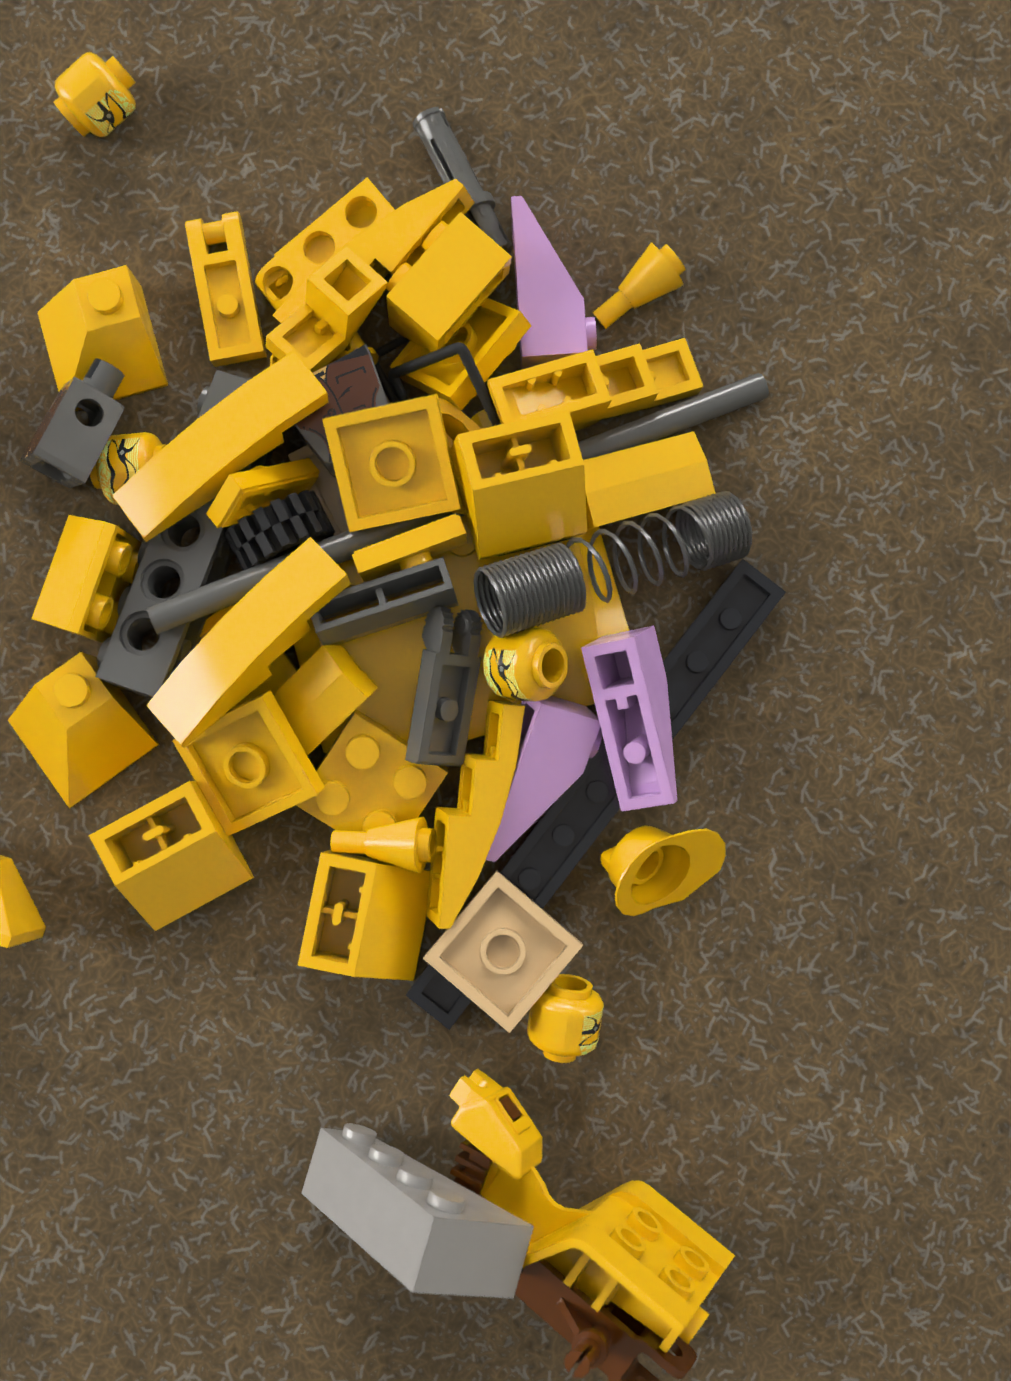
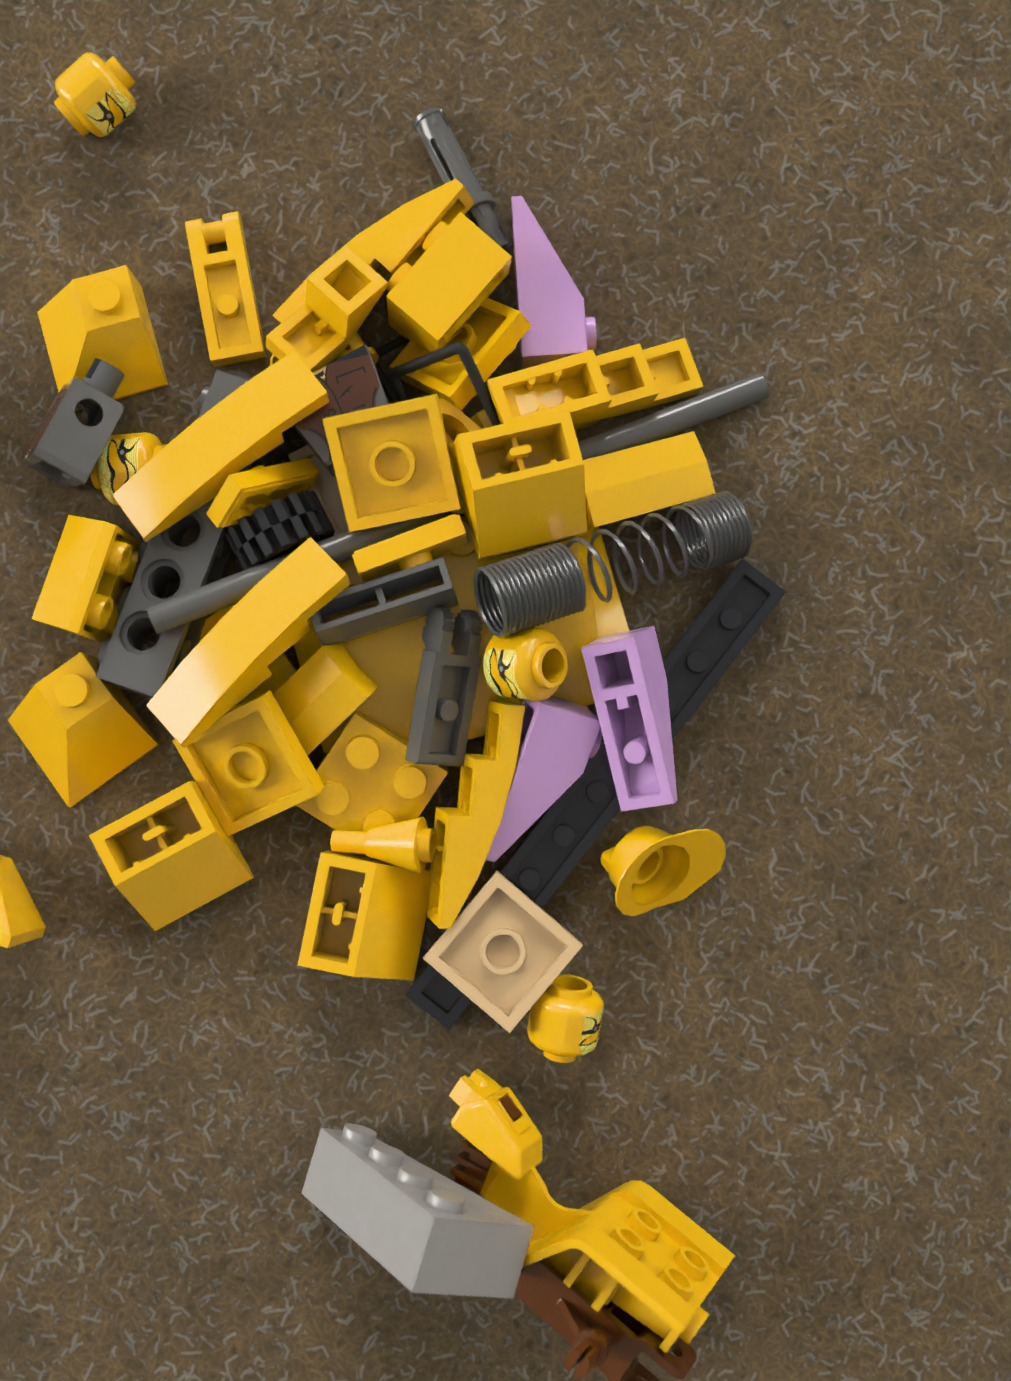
yellow leg [255,177,395,311] -> none
yellow cone [592,243,686,330] -> none

